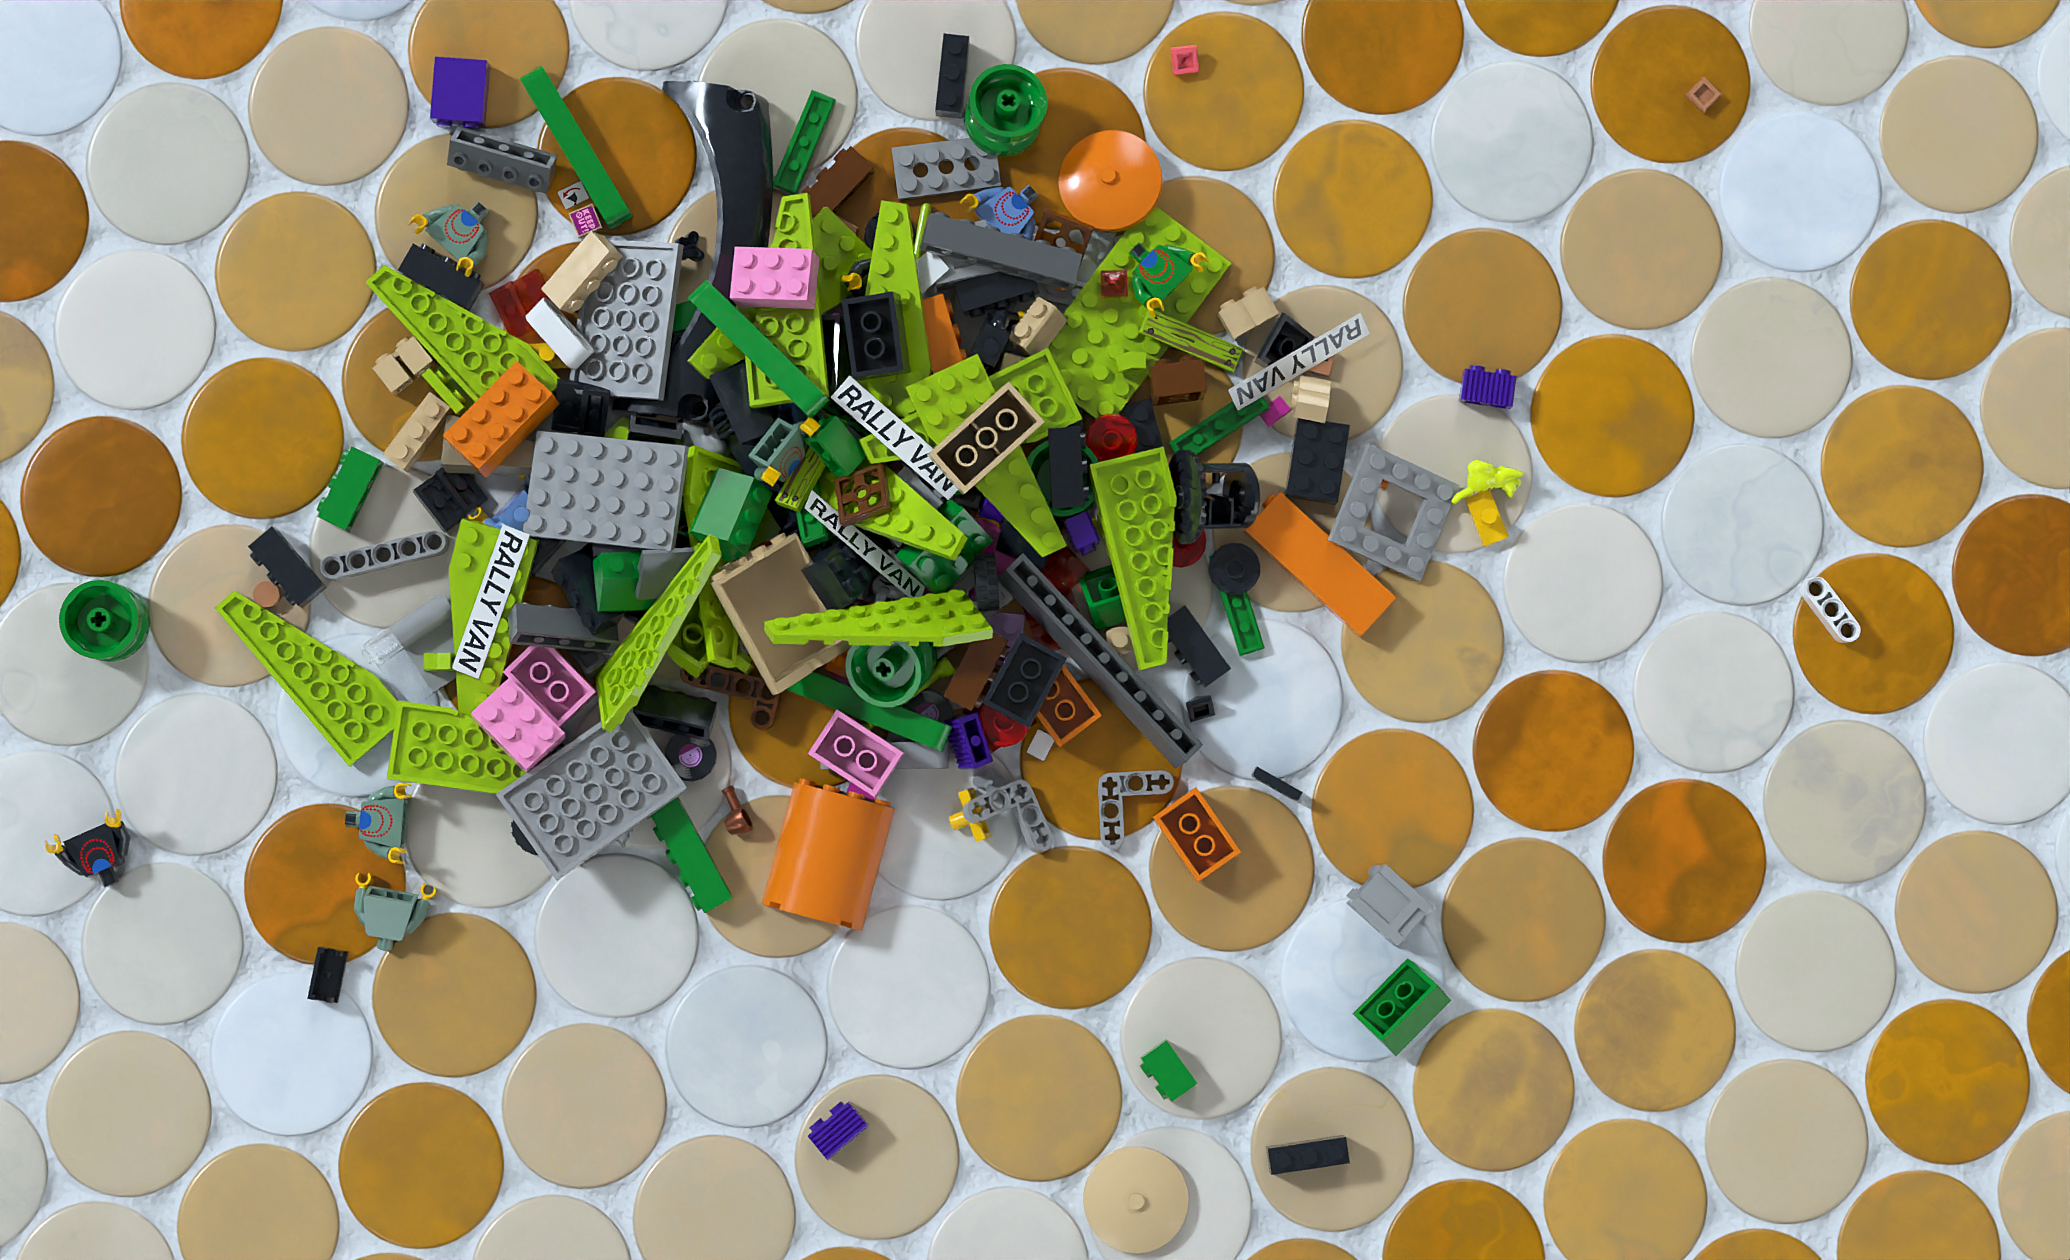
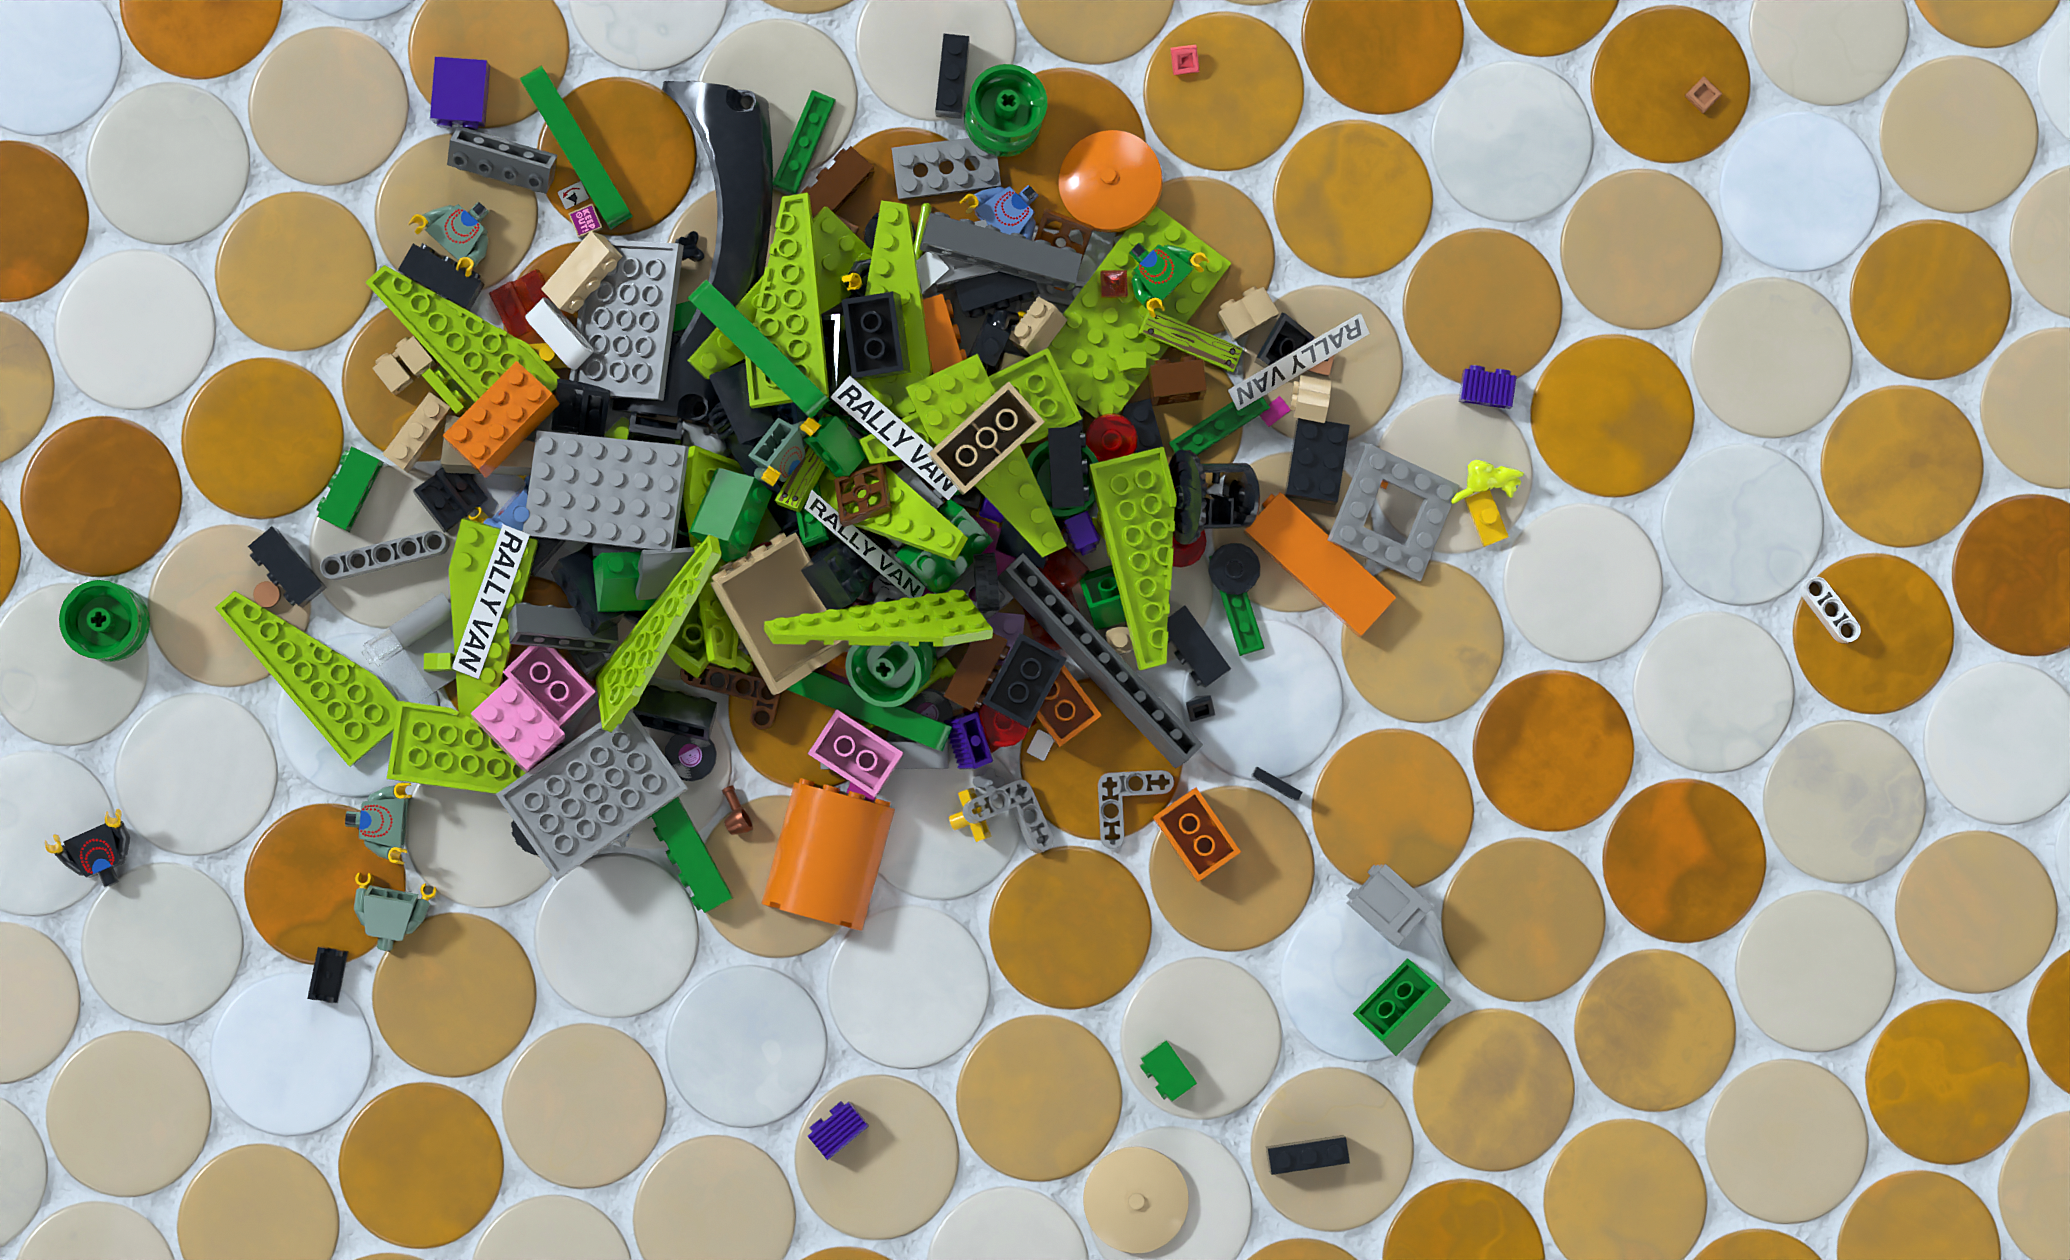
bright pink brick [730,247,819,309] -> none

